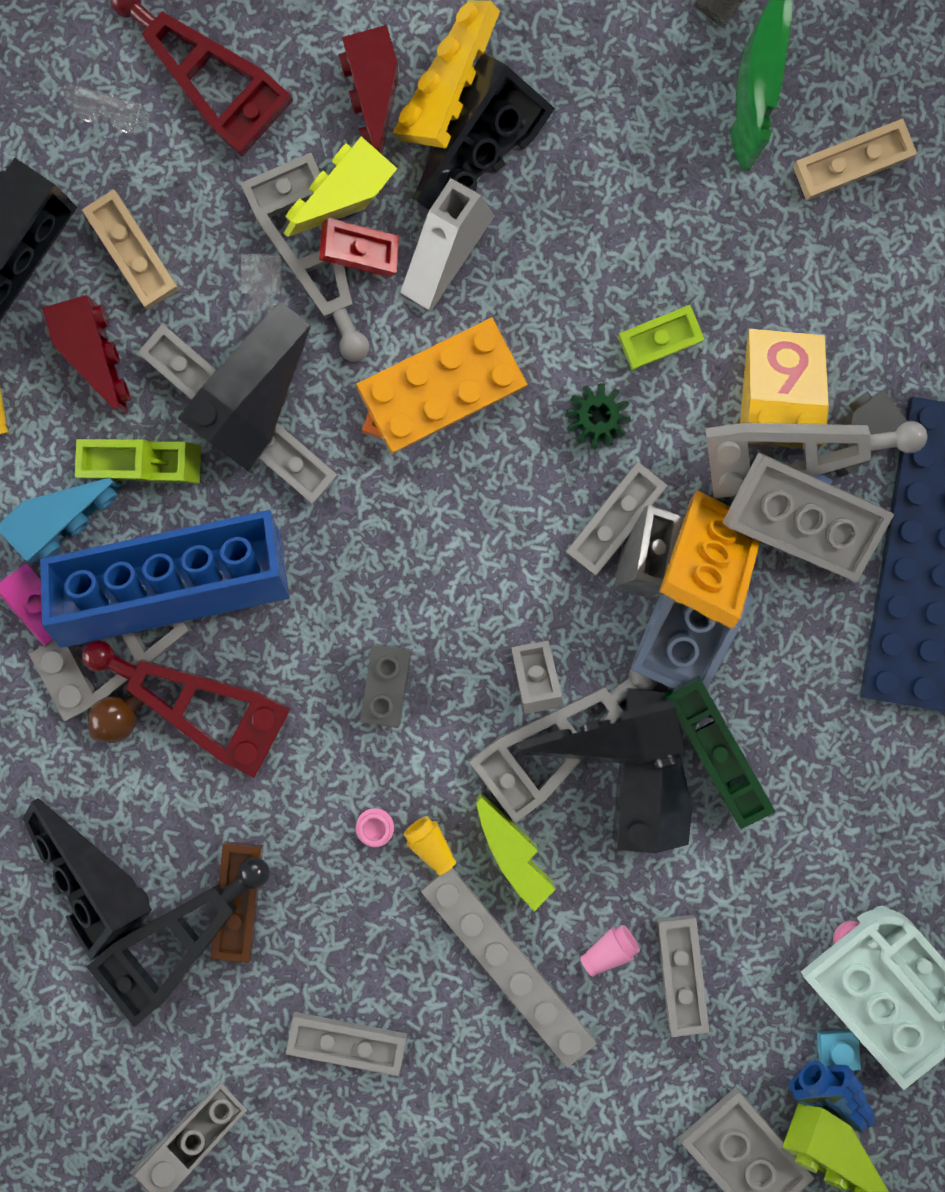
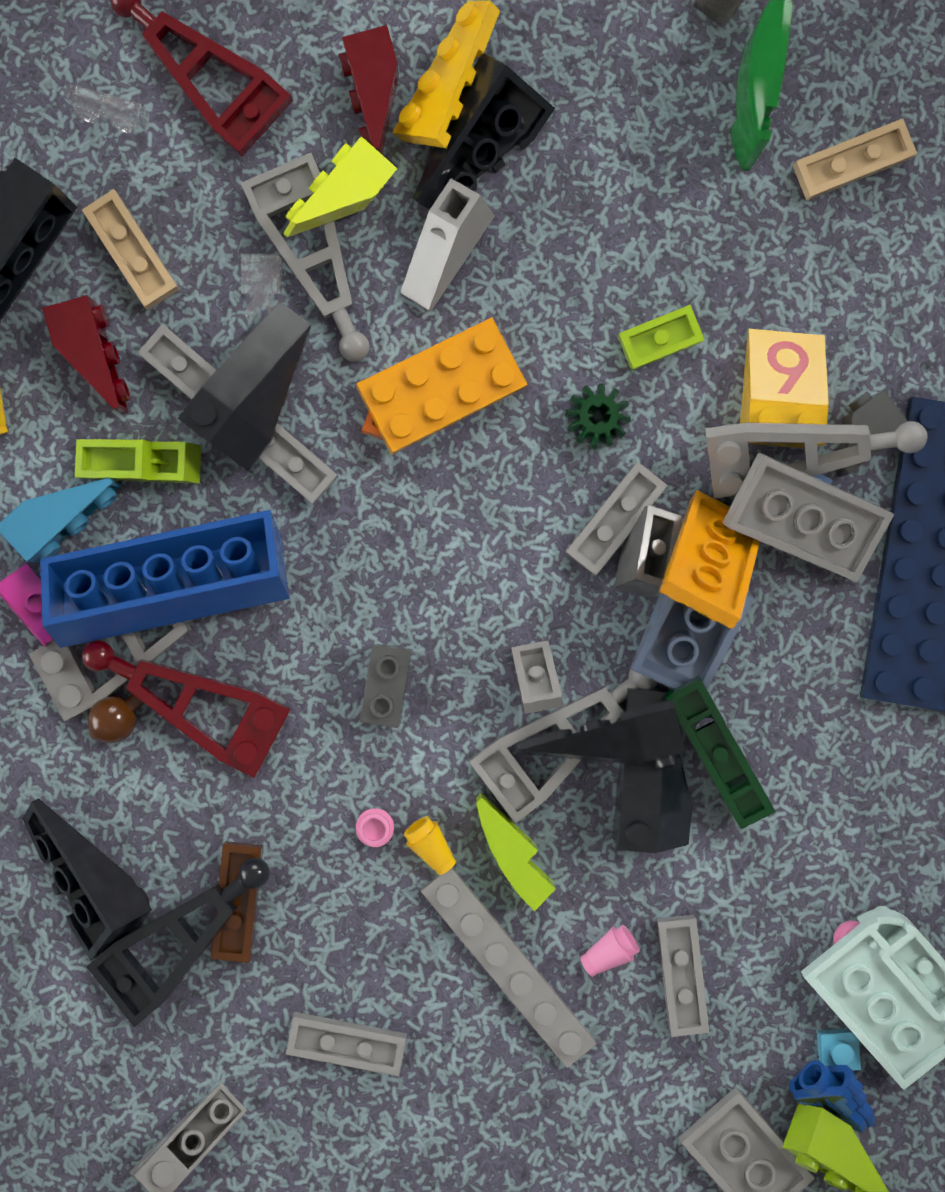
plate [319,218,399,277] -> none

